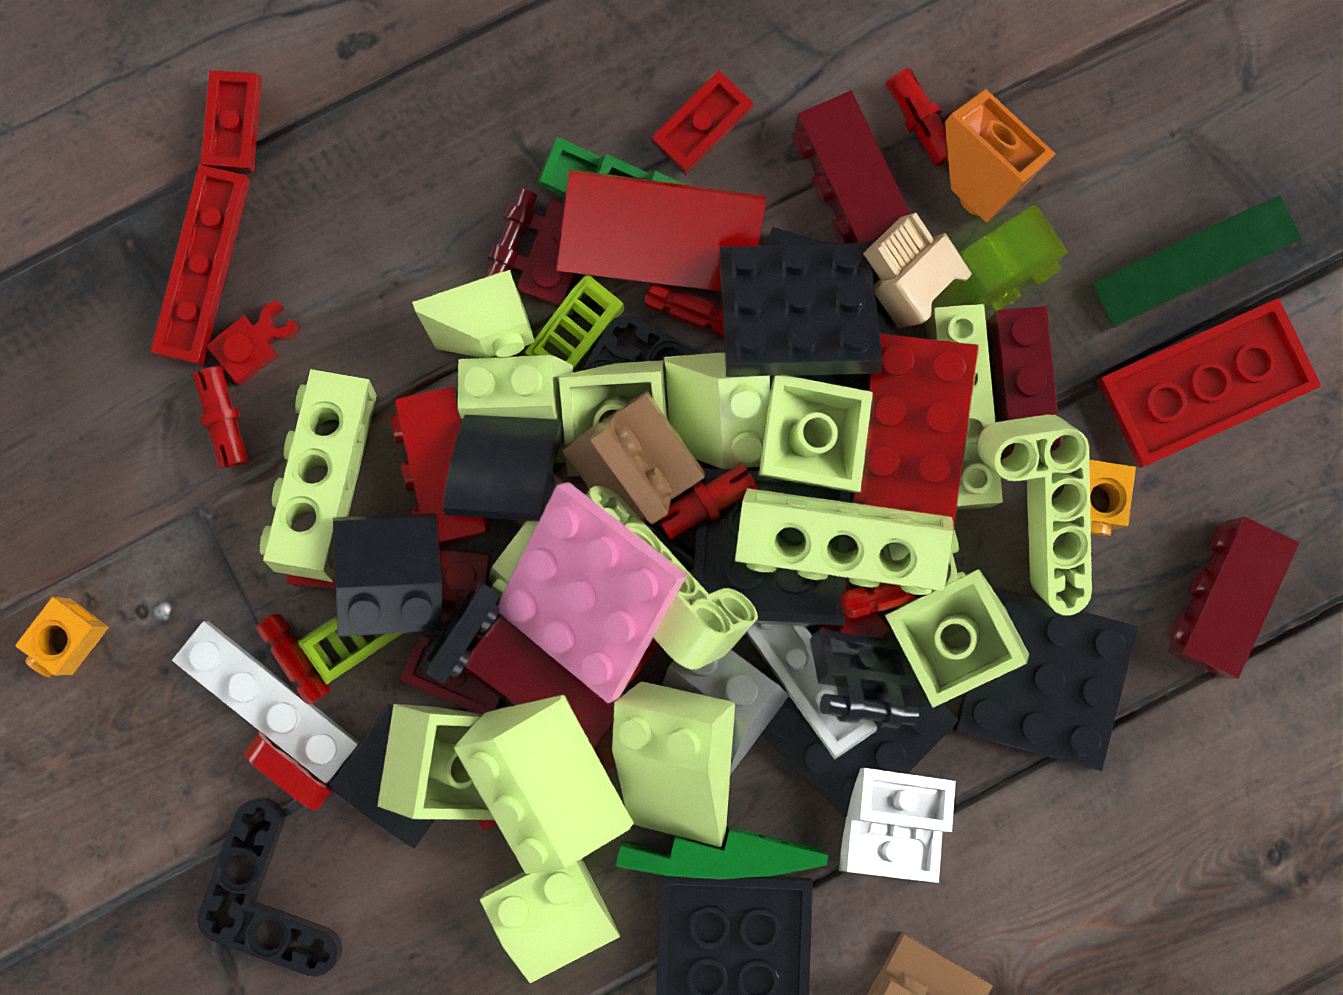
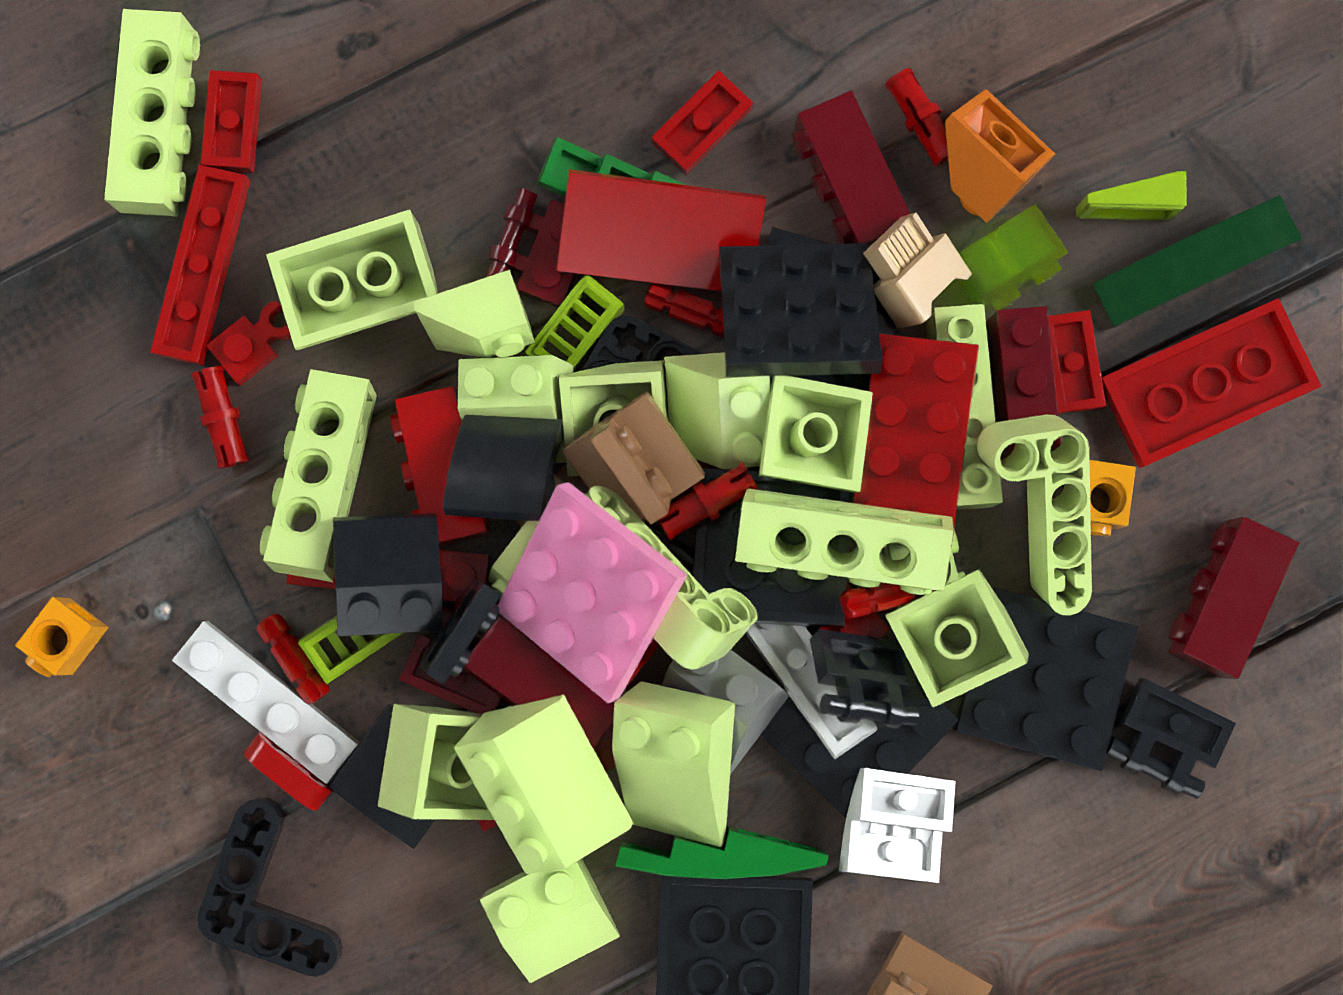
none -> yellowish green brick [104,9,200,216]
none -> yellowish green slope [266,210,438,350]
none -> red plate [1048,310,1106,415]
none -> lime slope [1076,171,1187,221]
none -> black plate [1106,678,1236,799]

